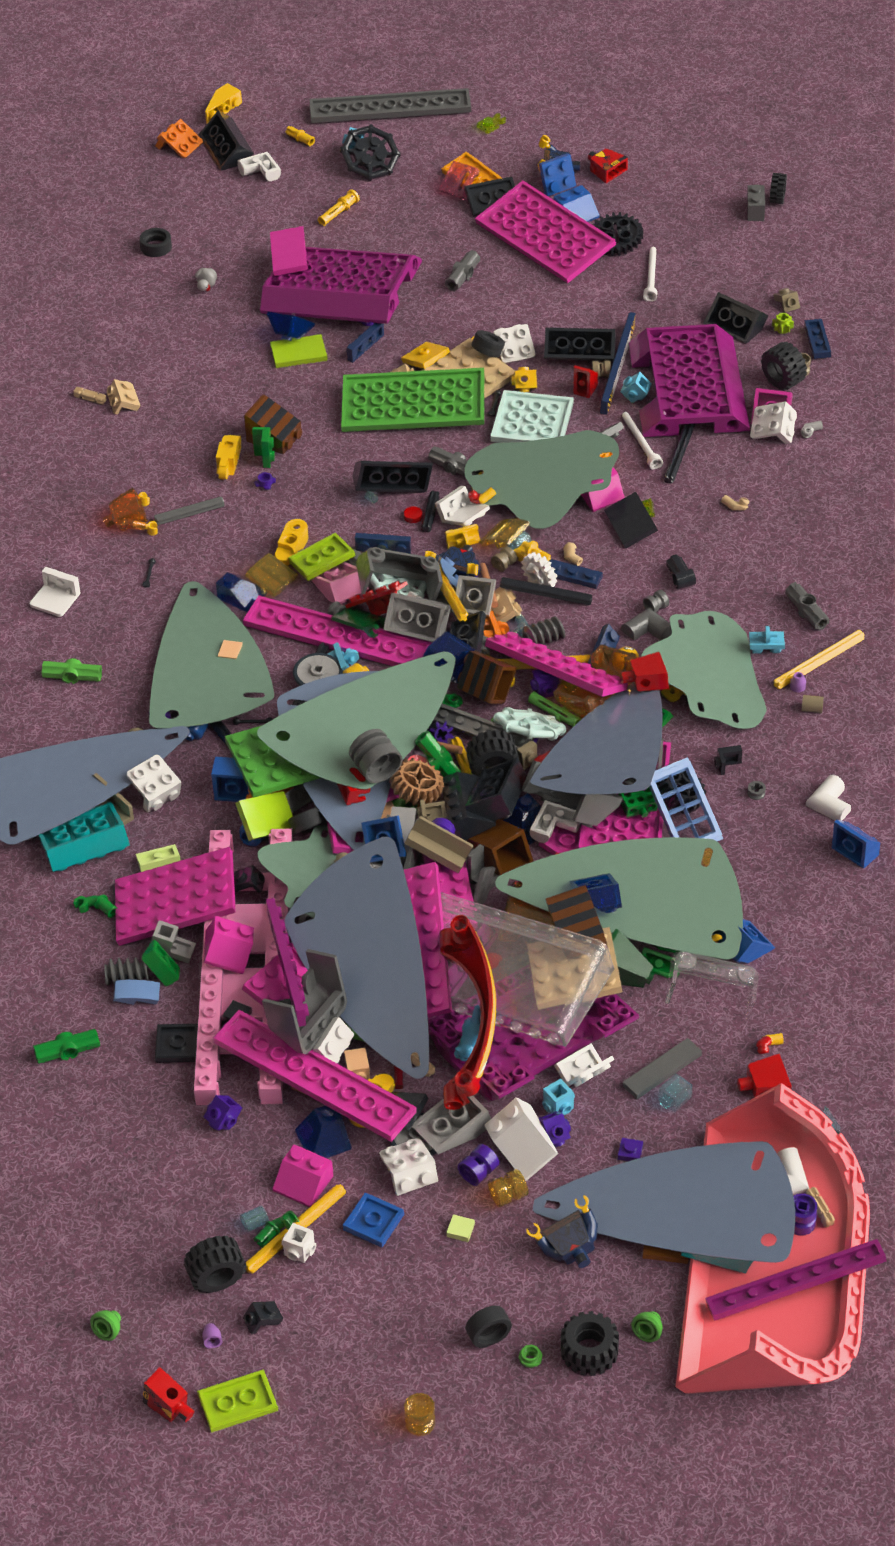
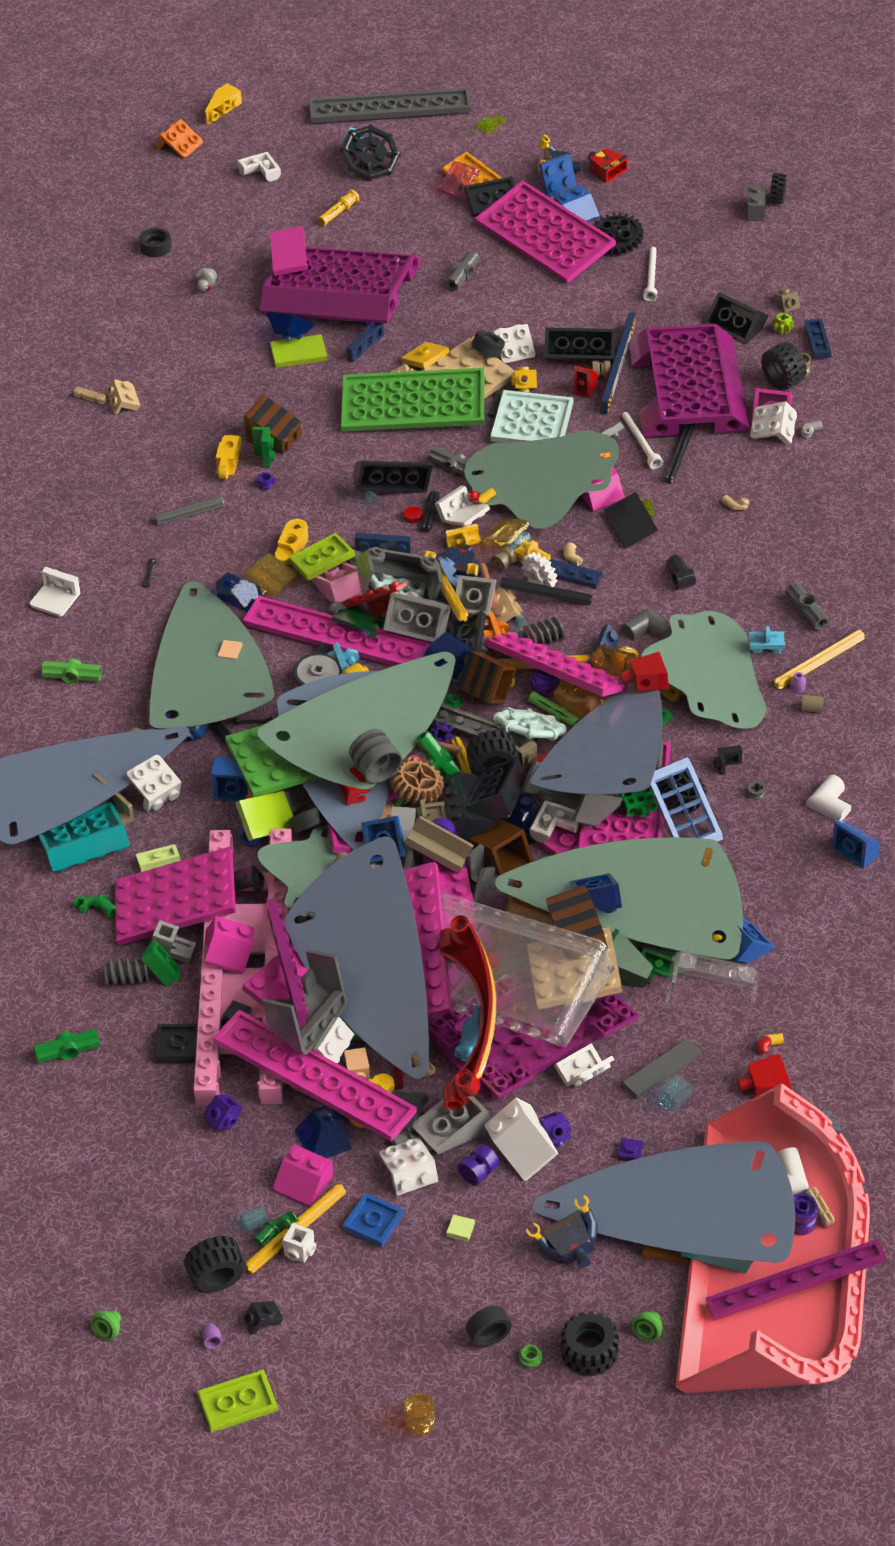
clear orange torso [103,488,158,535] -> none
medium blue slope [113,980,160,1005] -> none
red torso [143,1367,195,1422] -> none
black slope [199,110,254,171] -> none
yellow axle [285,126,315,146] -> none
clear yellow wheel [488,1169,528,1207] -> none
medium azure brick [542,1079,575,1115] -> none
medium azure brick [620,372,652,403] -> none
dark grey wheel [643,589,669,613] -> none

